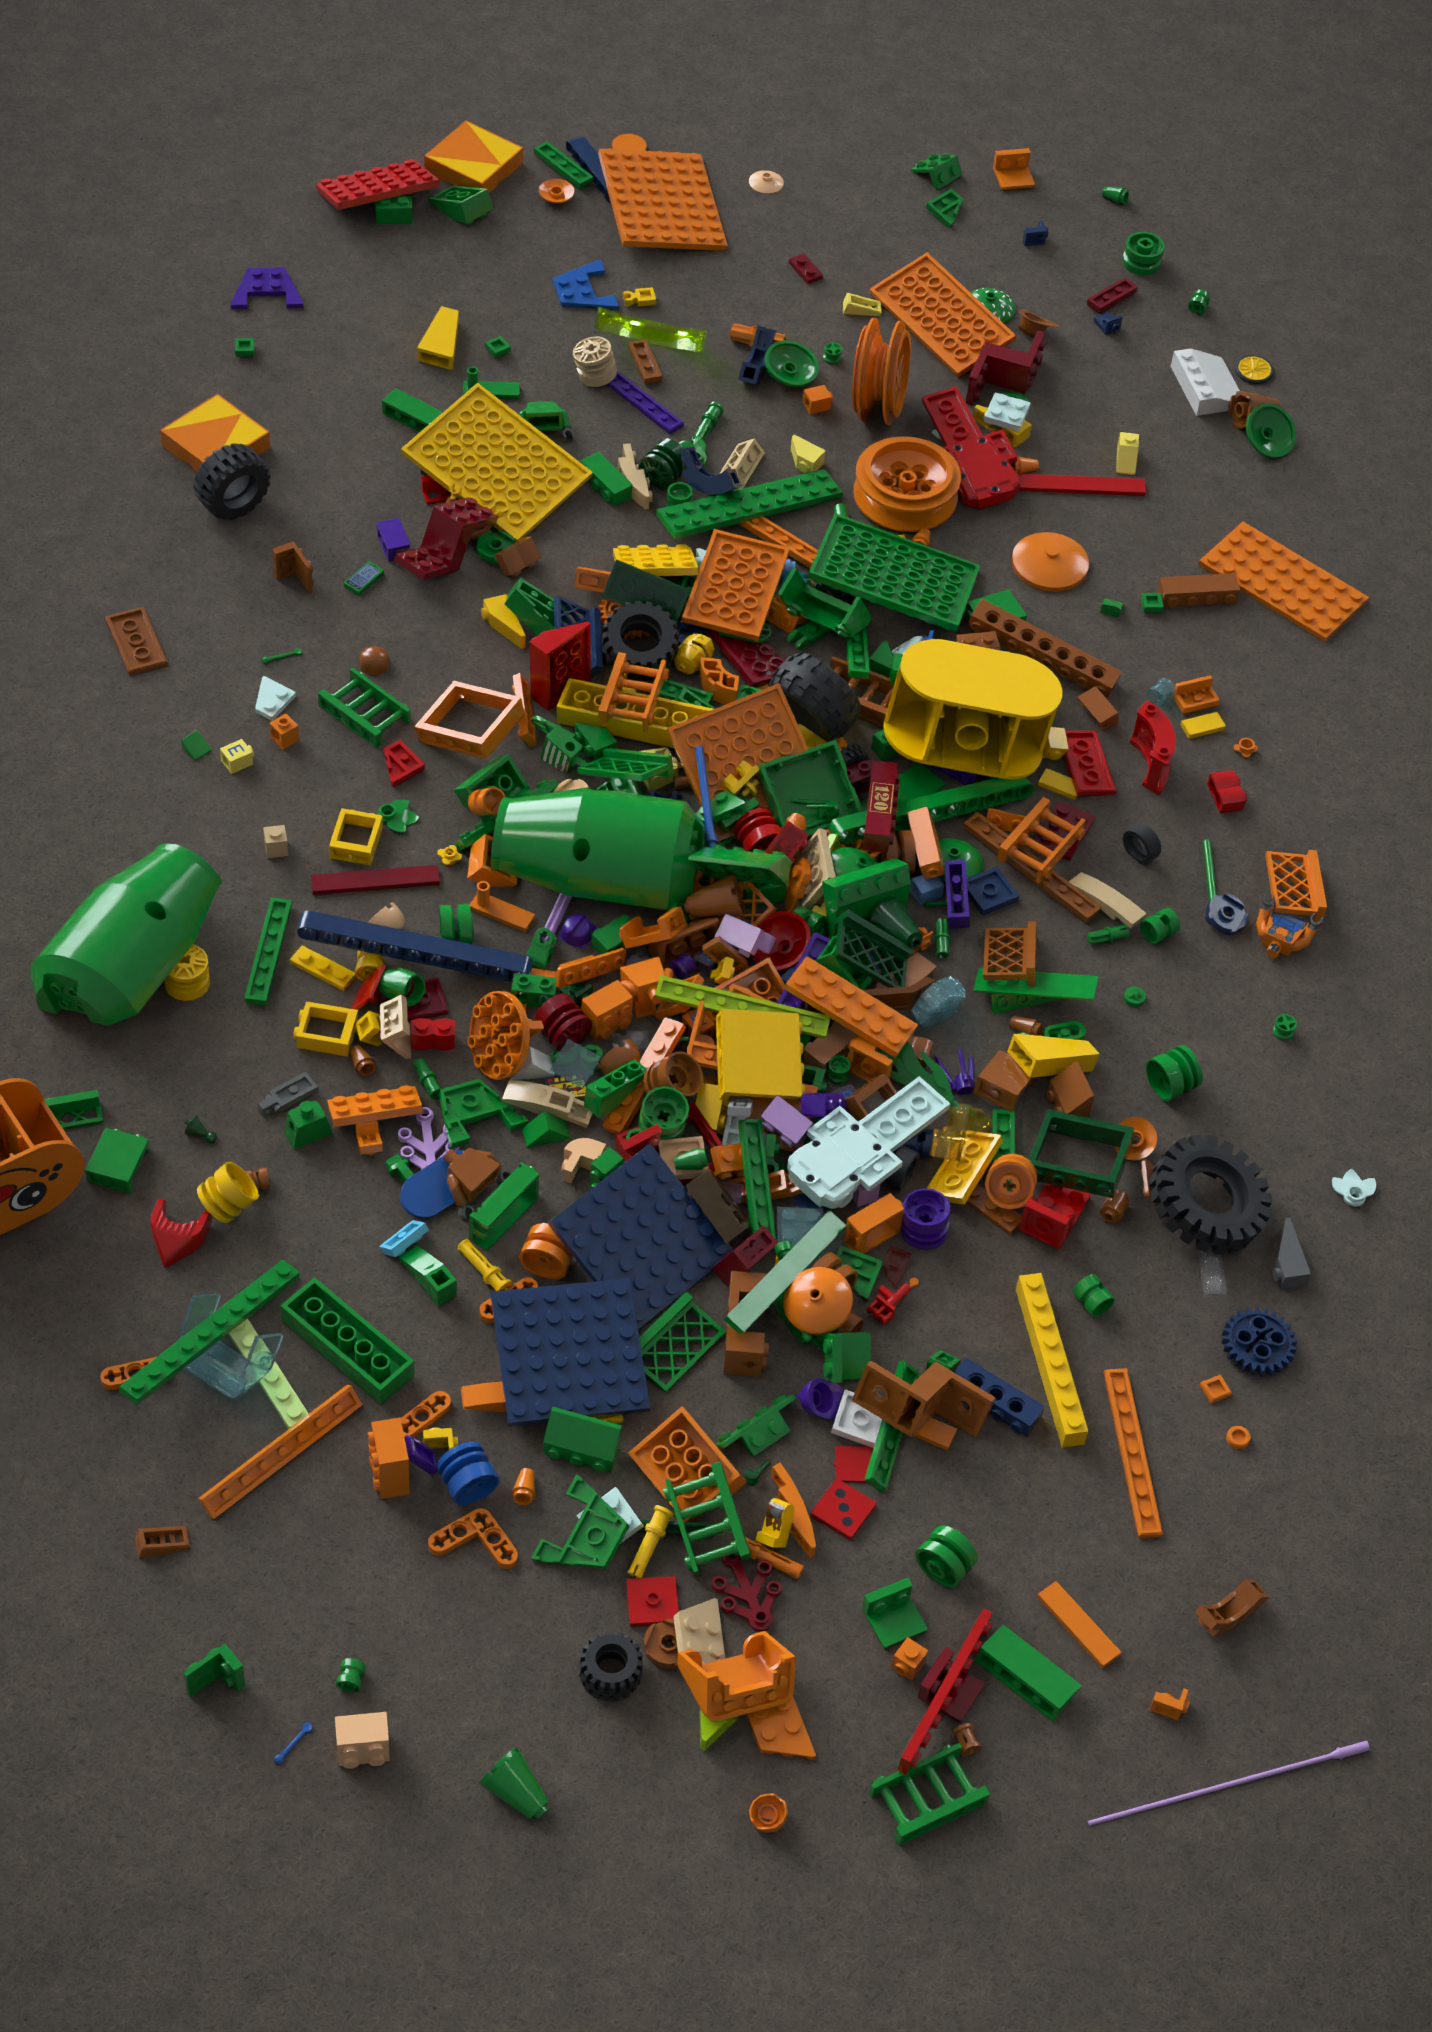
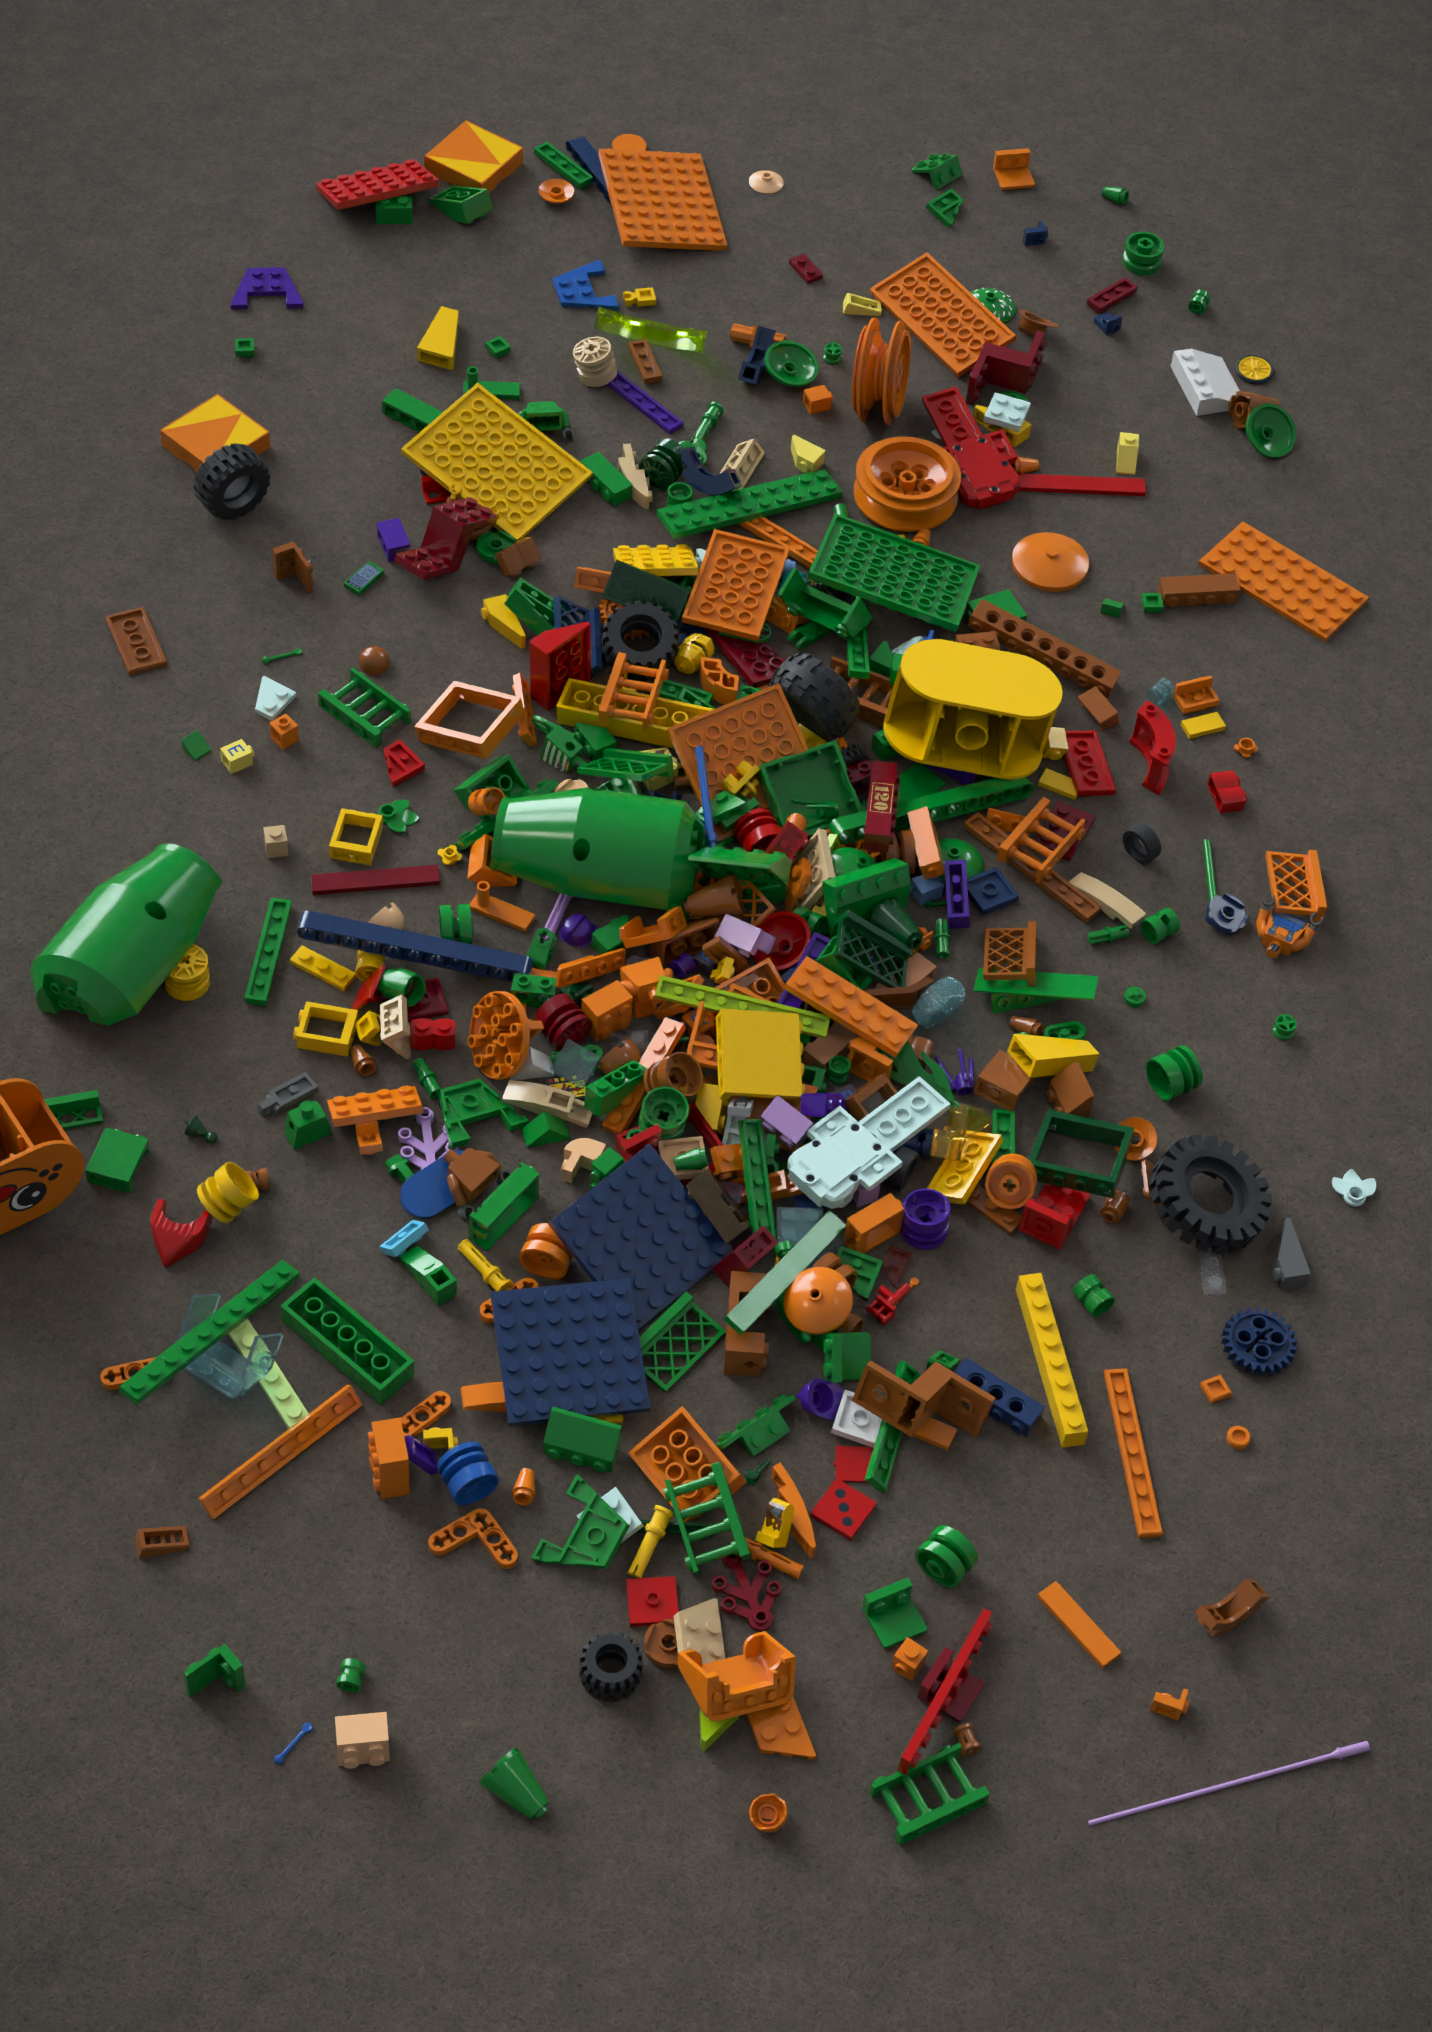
green brick [975,1625,1082,1722] -> none

